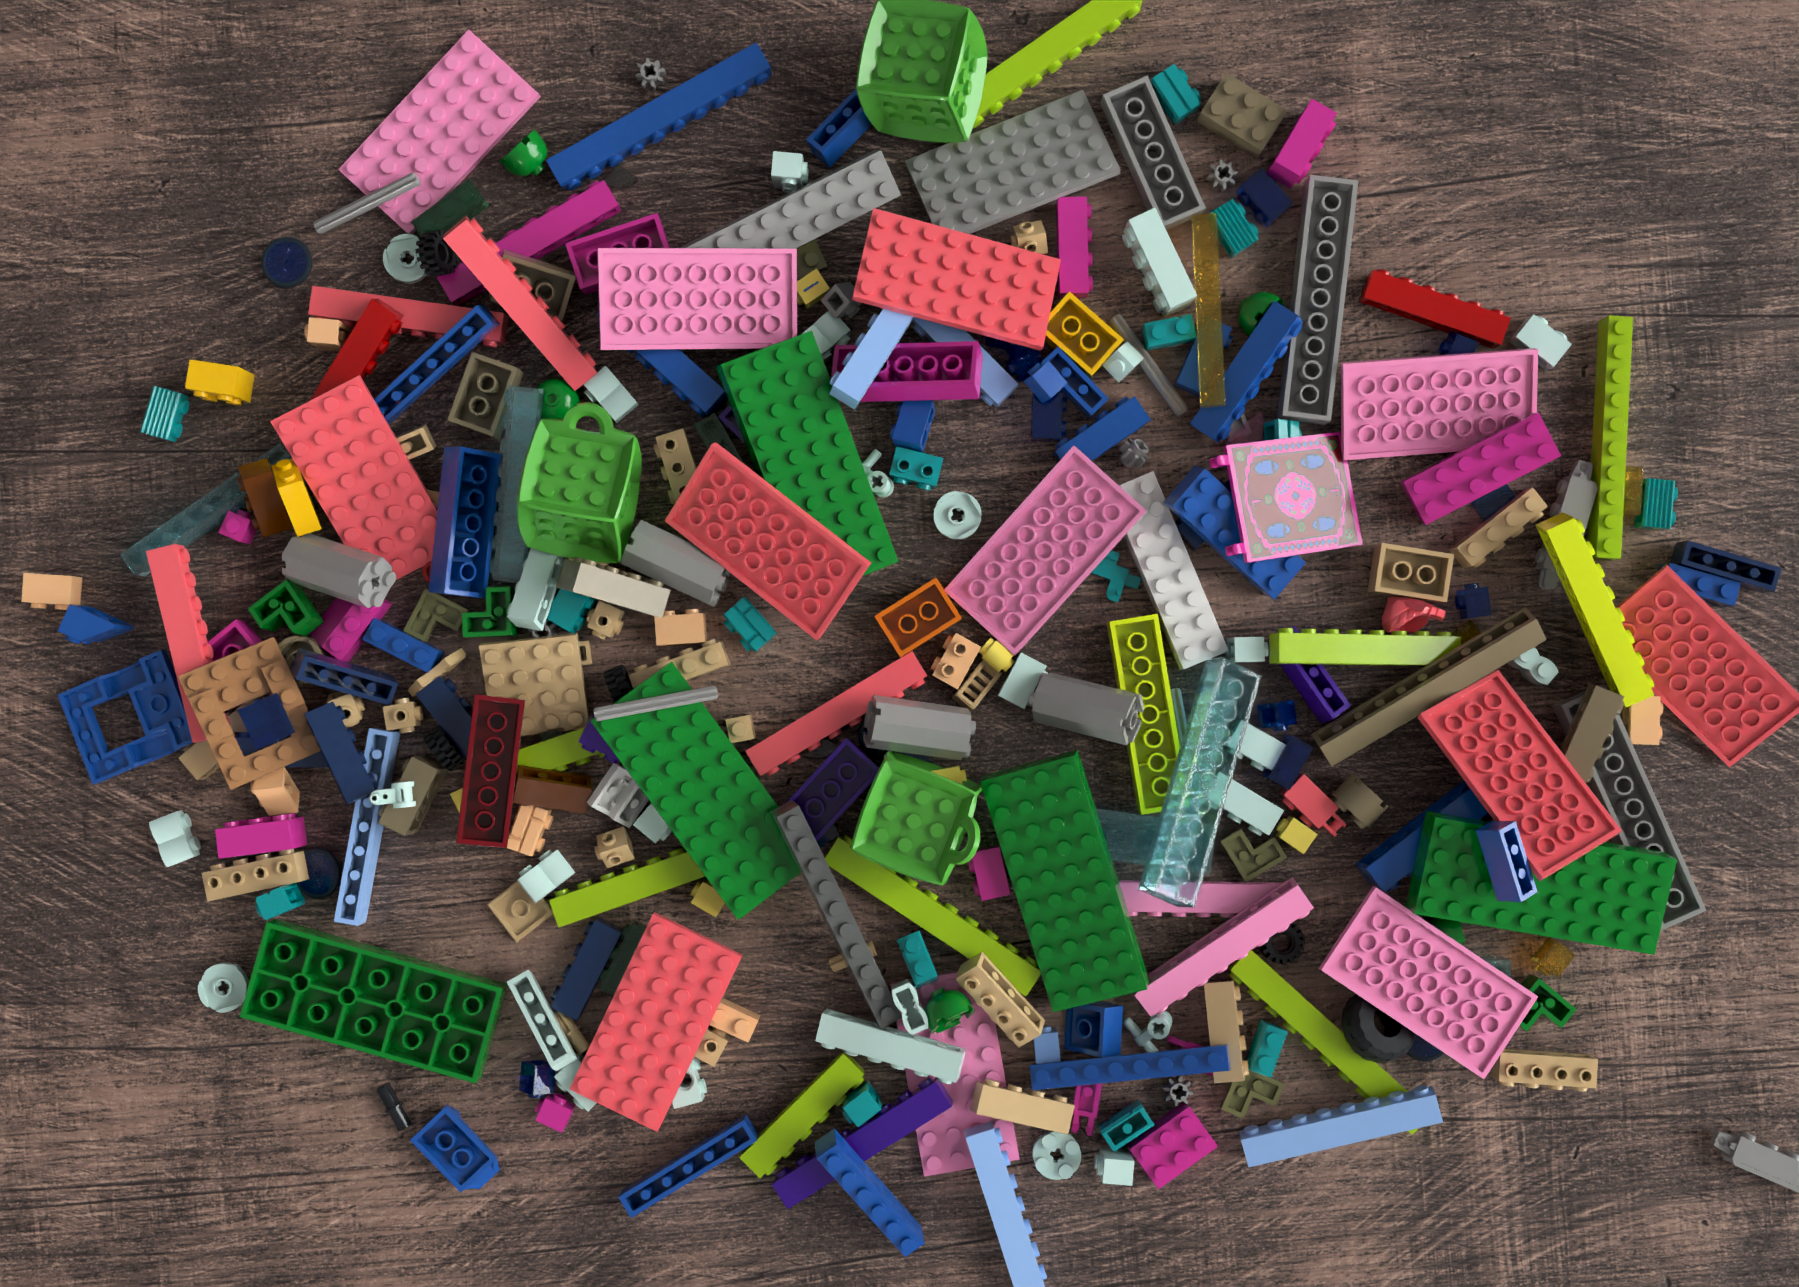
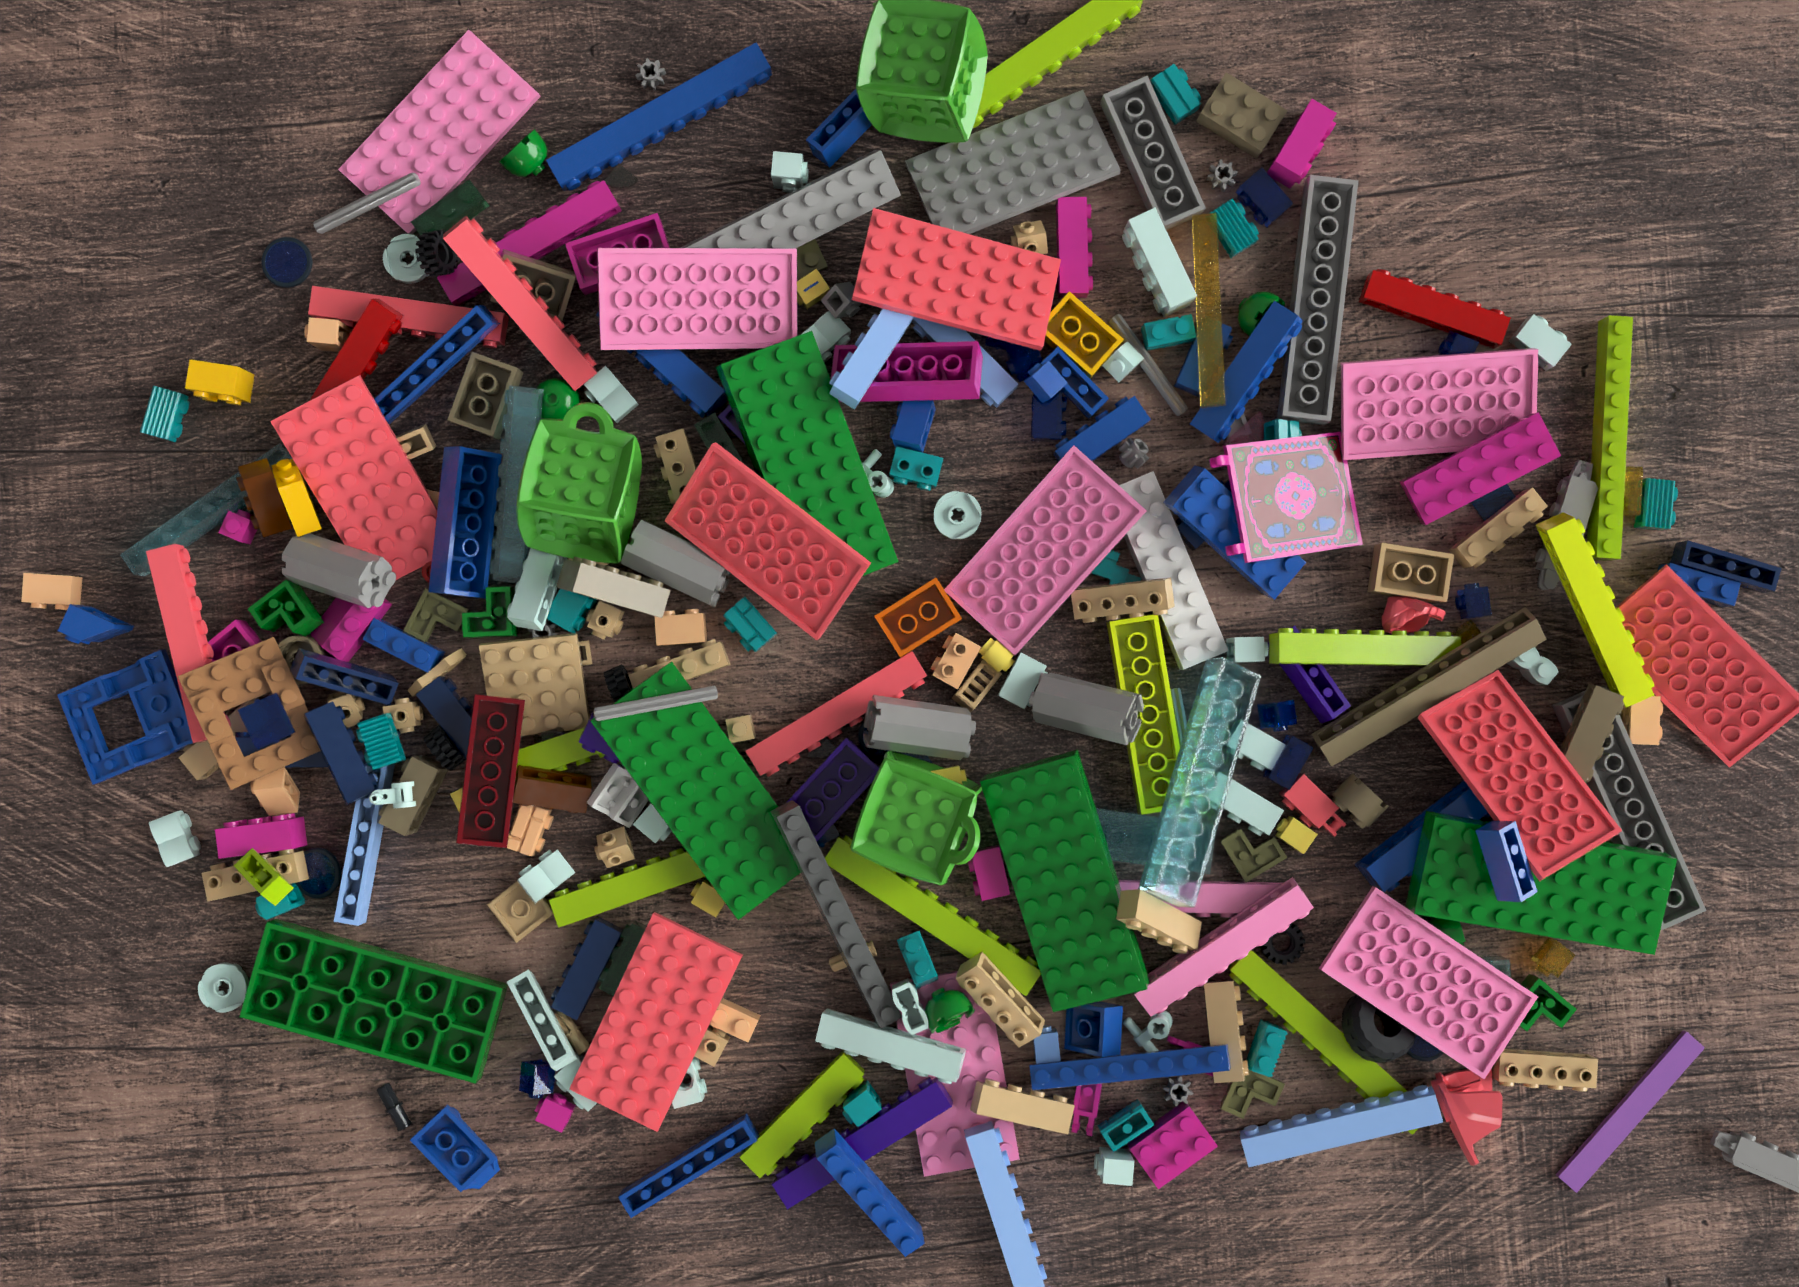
light aqua plate [1032,1130,1081,1180] -> none
none -> lime brick [234,848,294,906]
none -> teal brick [356,713,406,770]
none -> tan brick [1071,577,1175,623]
none -> tan brick [1116,889,1202,954]
none -> coral piece [1430,1069,1503,1166]
none -> medium lavender tile [1556,1030,1705,1193]

